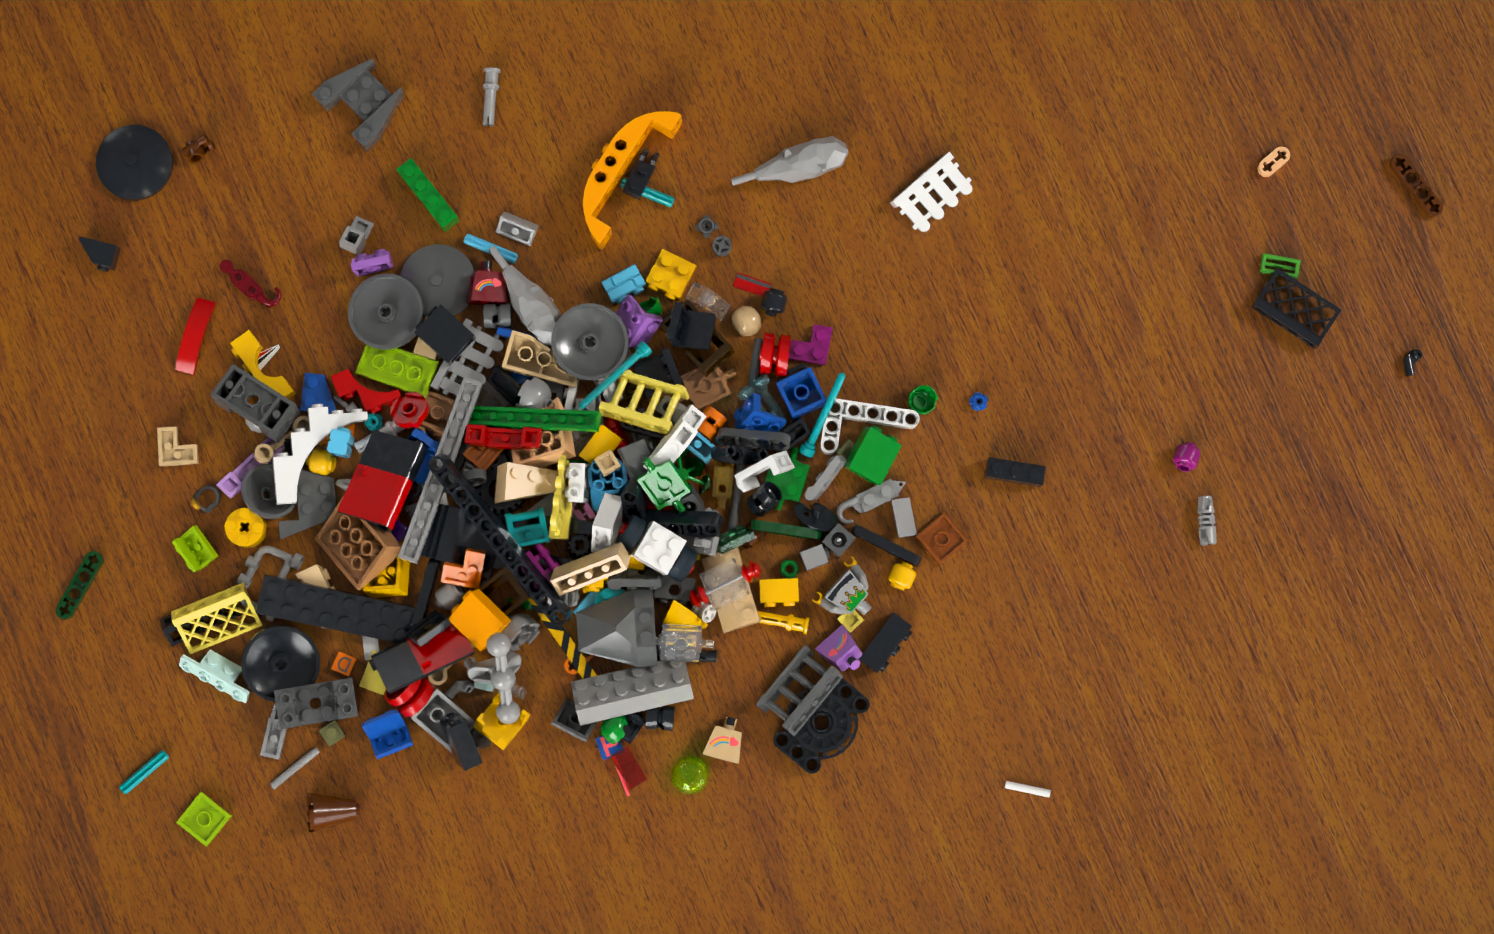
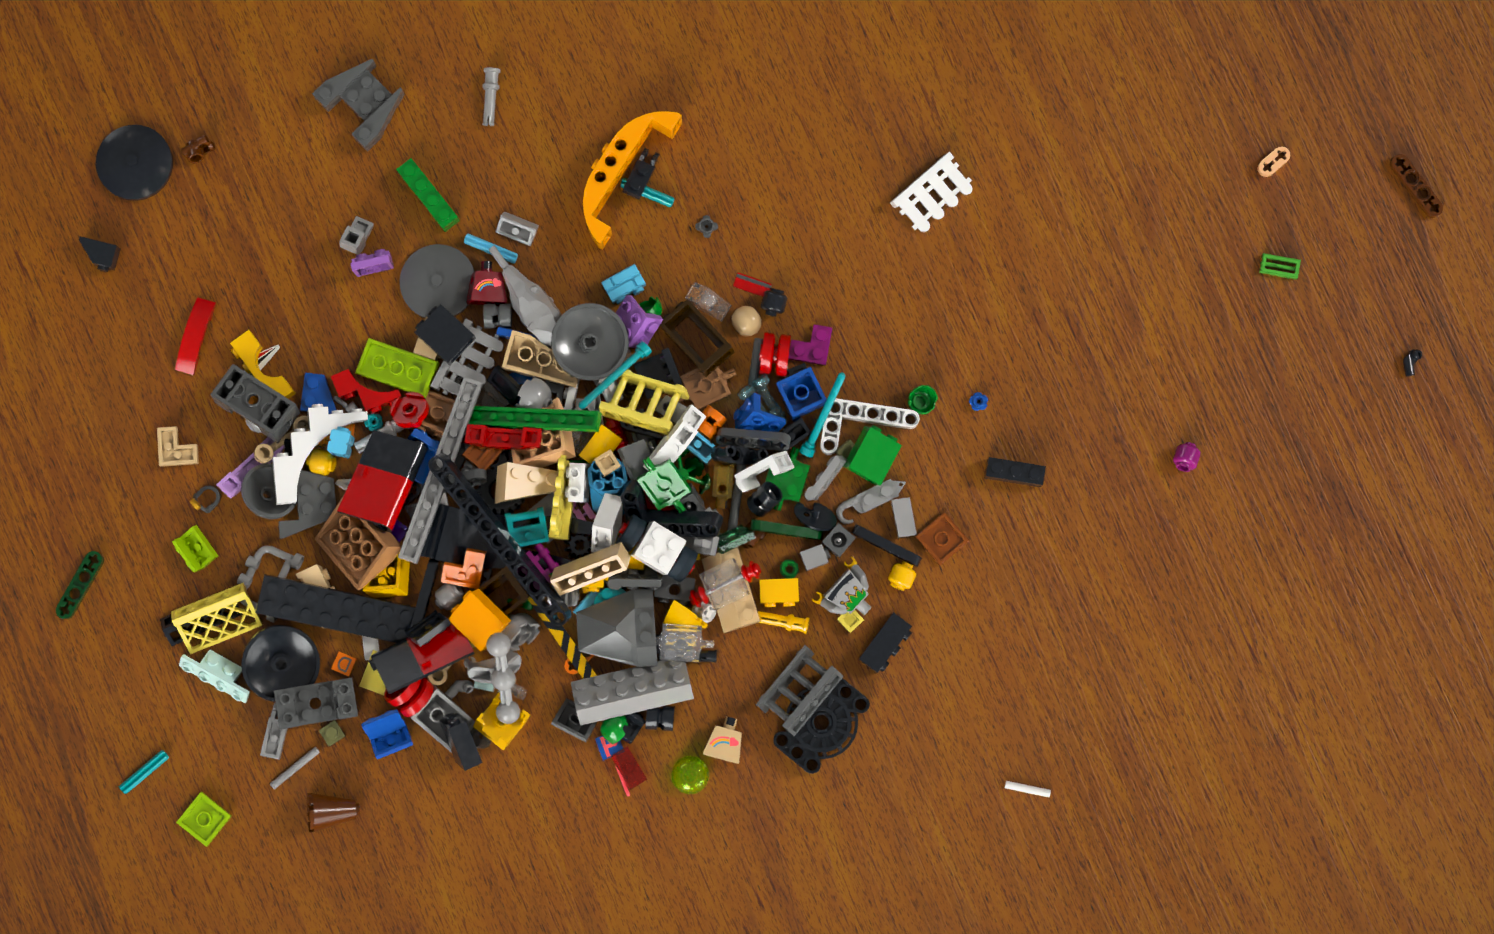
dark red piece [220,260,281,307] -> none
yellow brick [224,508,267,548] -> none
dark grey dish [348,274,424,350] -> none
yellow plate [645,249,697,301] -> none
black bracket [666,302,716,350] -> none
dark grey wheel [712,236,732,257] -> none
light grey piece [731,136,849,186] -> none
medium lavender torso [815,624,862,672] -> none
light grey hinge [1197,496,1217,546] -> none
black fence [1251,268,1342,349] -> none

